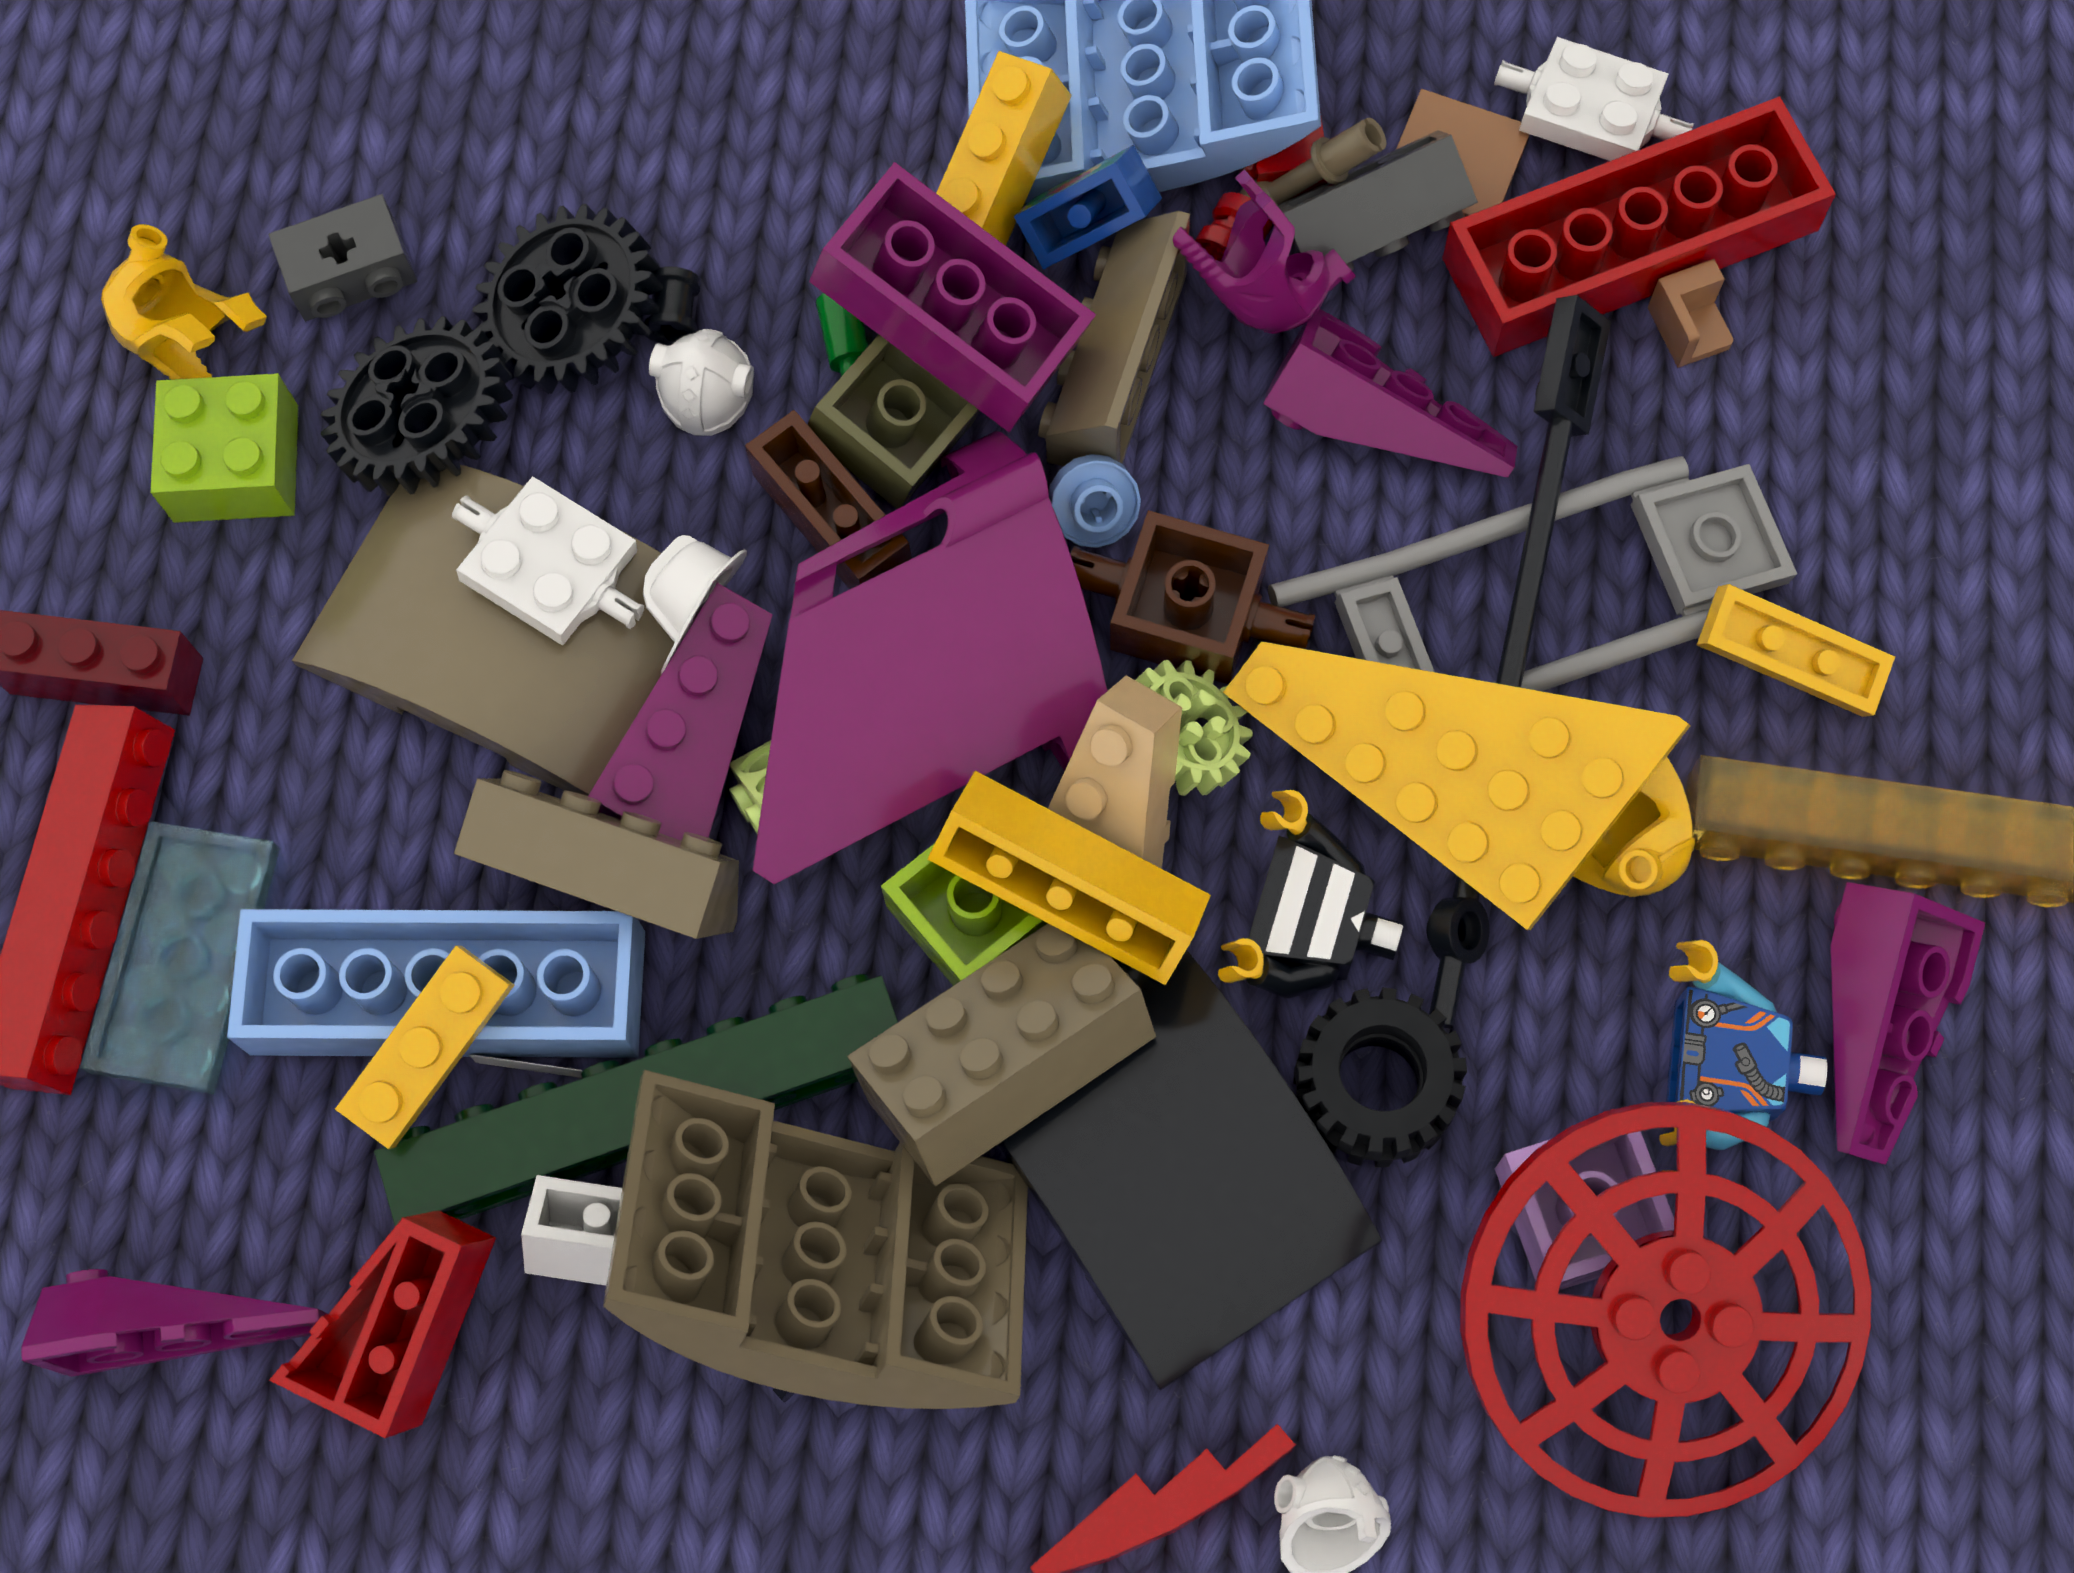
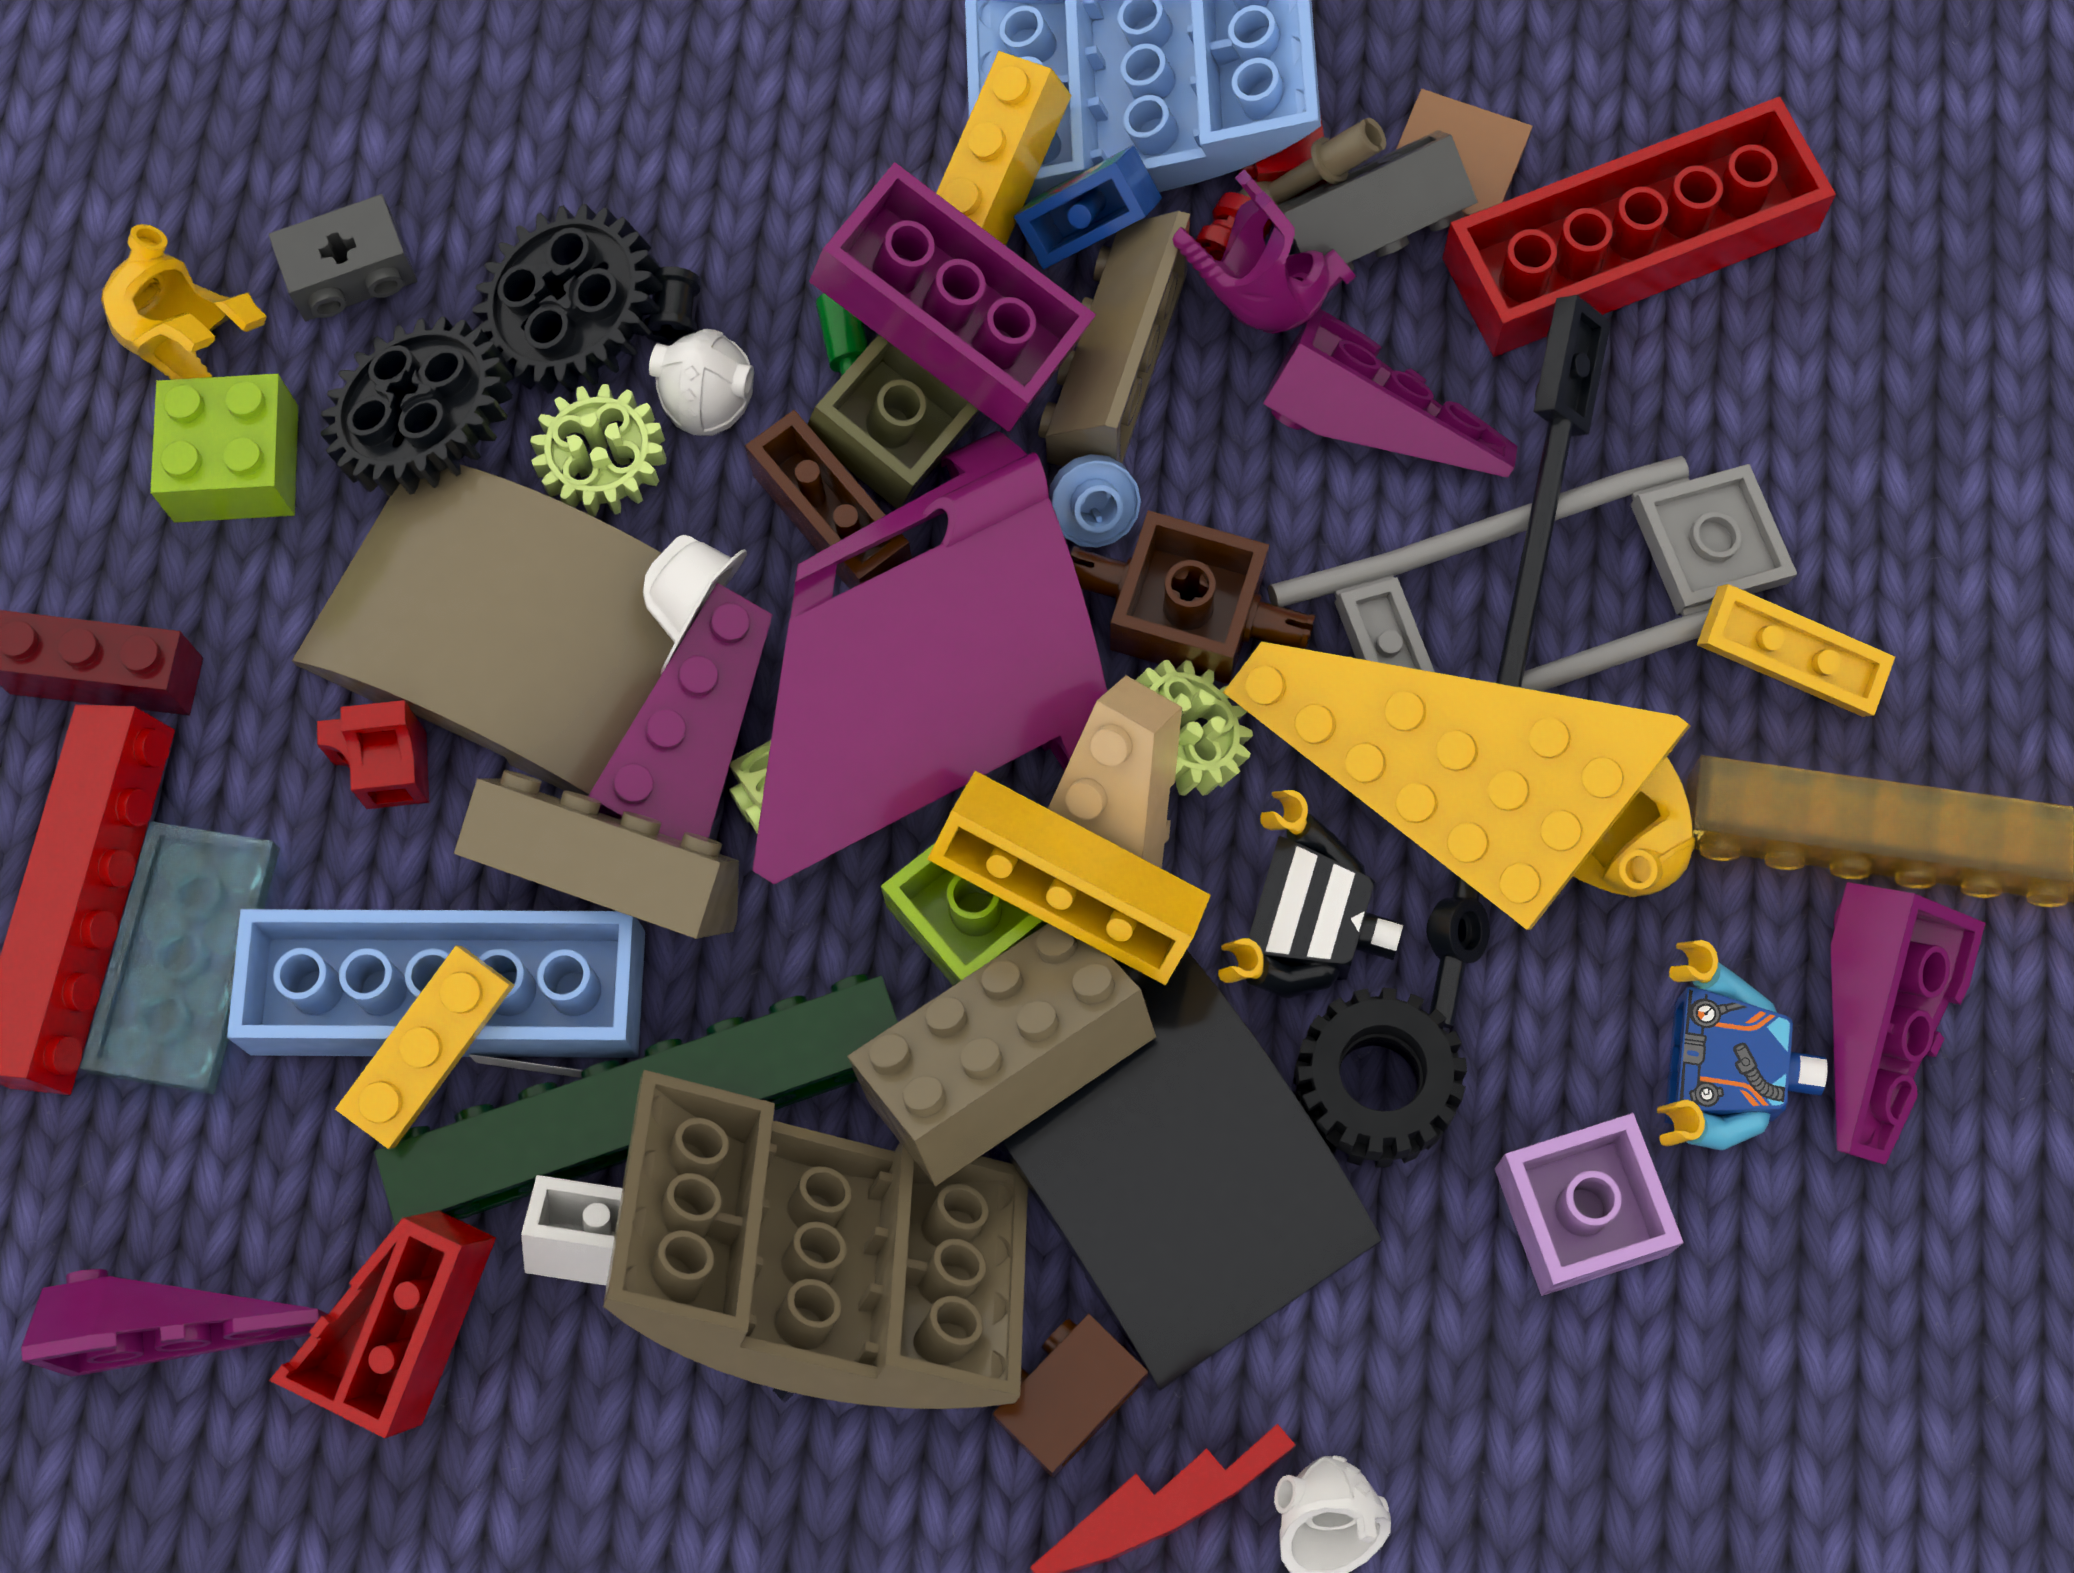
white plate [452,476,644,646] -> none
red dish [1460,1102,1871,1518] -> none
white plate [1494,37,1694,161] -> none
medium nougat panel [1647,259,1733,368] -> none
none -> red brick [317,700,429,809]
none -> yellowish green gear [530,384,667,517]
none -> reddish brown brick [992,1313,1148,1478]

